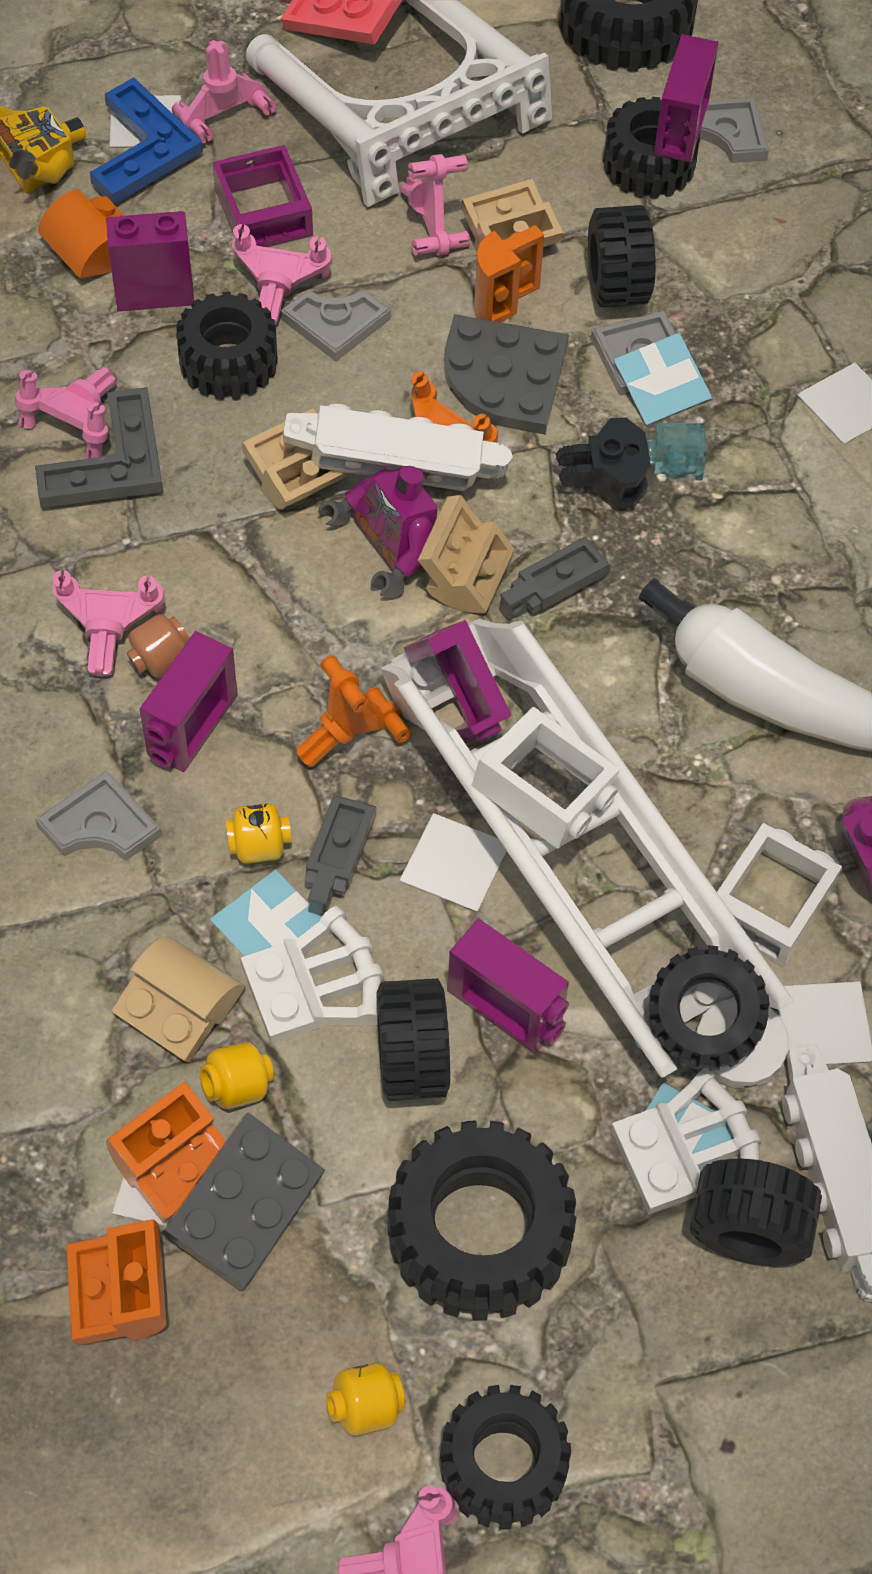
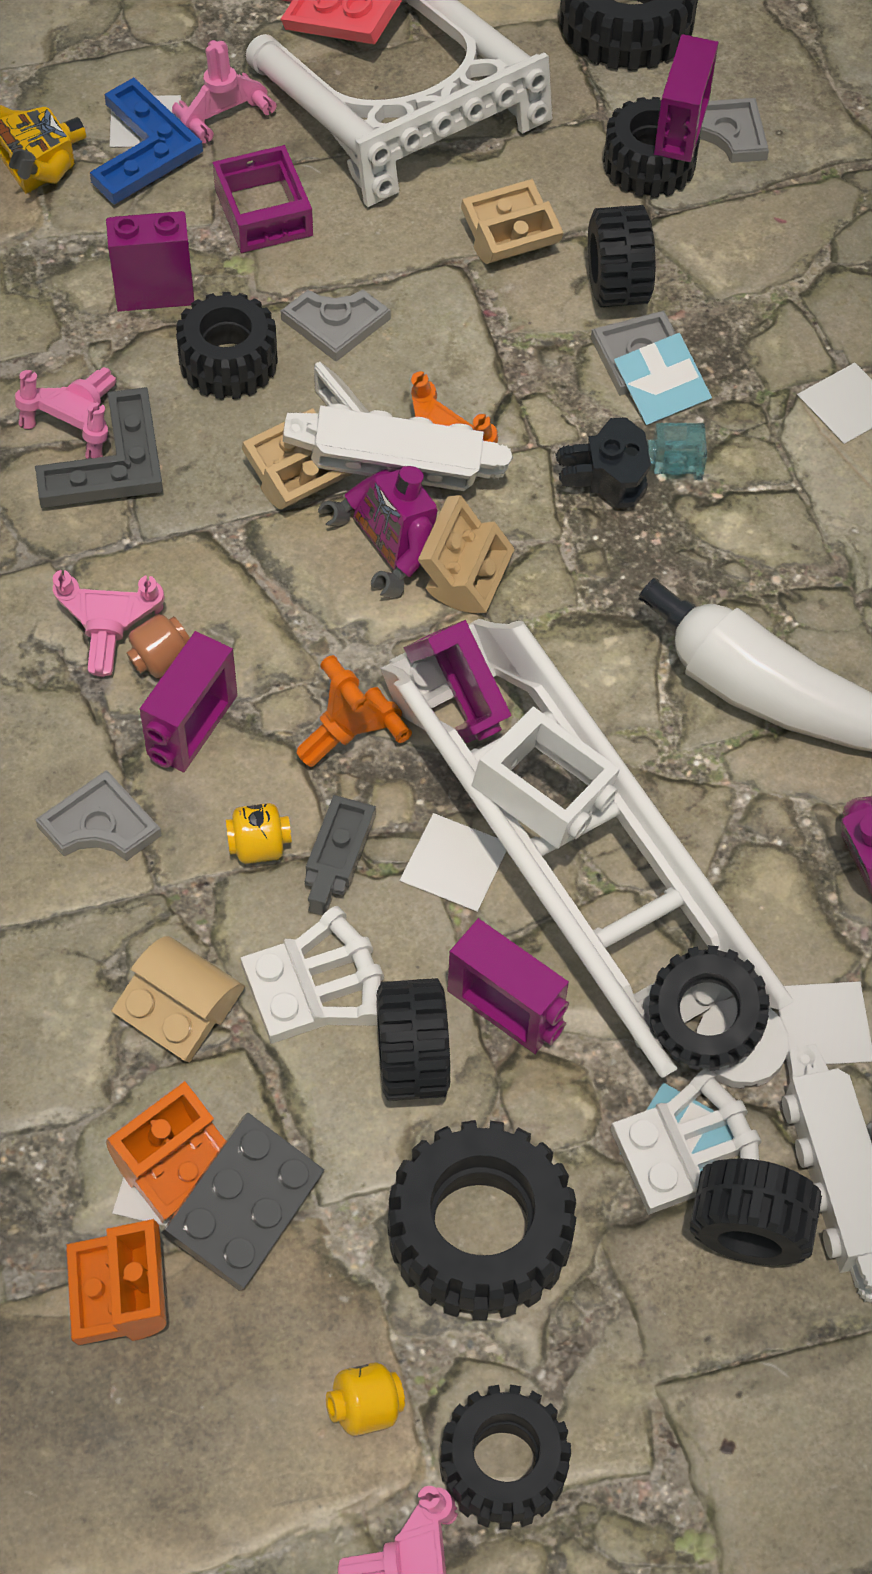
orange brick [38,189,125,279] -> none
yellow head [200,1042,274,1109] -> none
medium azure sticker [210,869,321,956] -> none
bright pink axle [232,224,332,324] -> none
bright pink axle [400,154,470,256] -> none
dark grey plate [444,314,569,435] -> none
orange brick [474,225,544,322] -> none
dark grey hinge [499,537,610,620] -> none
white window [717,823,842,968] -> none
none -> white slope [314,362,369,413]

